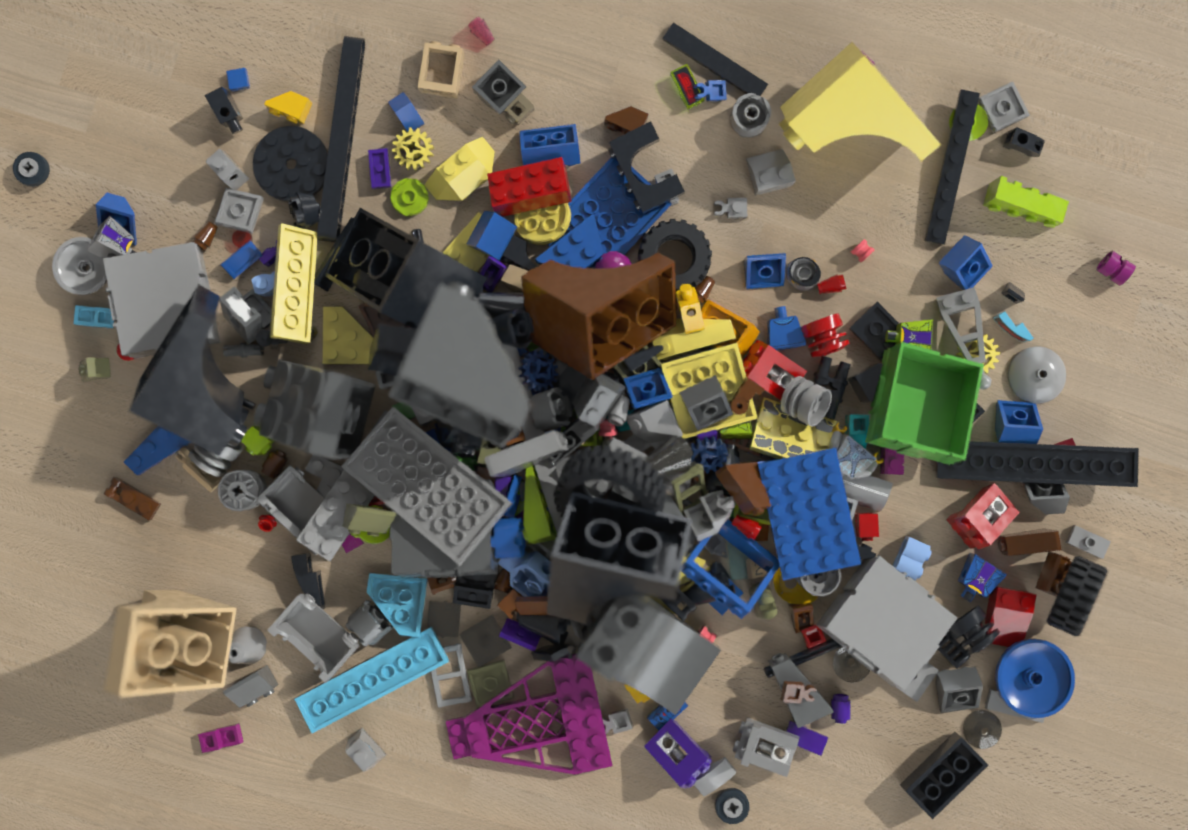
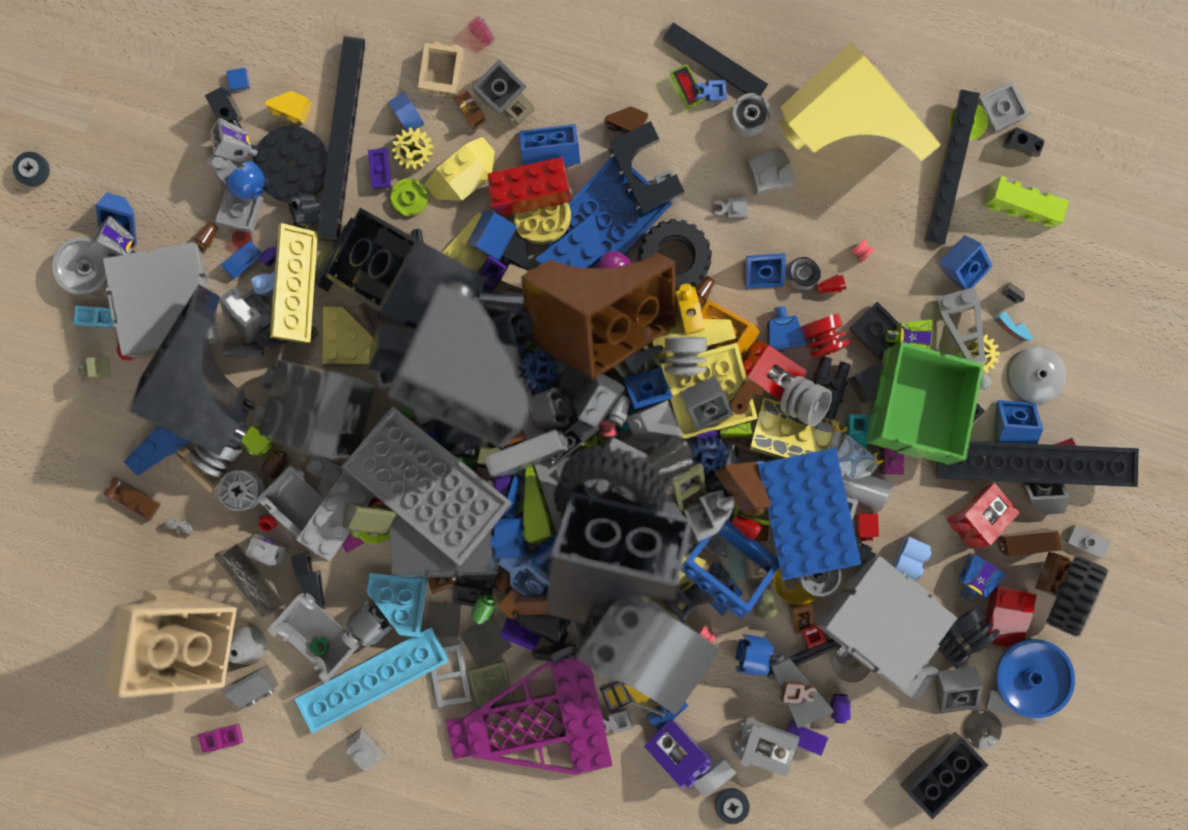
magenta wheel [1096,250,1136,286] -> none
none -> light grey piece [164,518,193,536]
none -> light grey torso [210,118,258,162]
none -> clear smoke fence [214,544,284,618]
none -> blue cylinder [226,161,265,200]
none -> light grey torso [245,533,290,565]
none -> dark green plate [310,637,330,656]
none -> reddish brown leg [454,90,487,130]
none -> bright green brick [471,594,496,624]
none -> blue tile [532,533,559,566]
none -> piece [600,681,665,716]
none -> light grey wheel [664,337,707,375]
none -> blue brick [735,634,774,677]

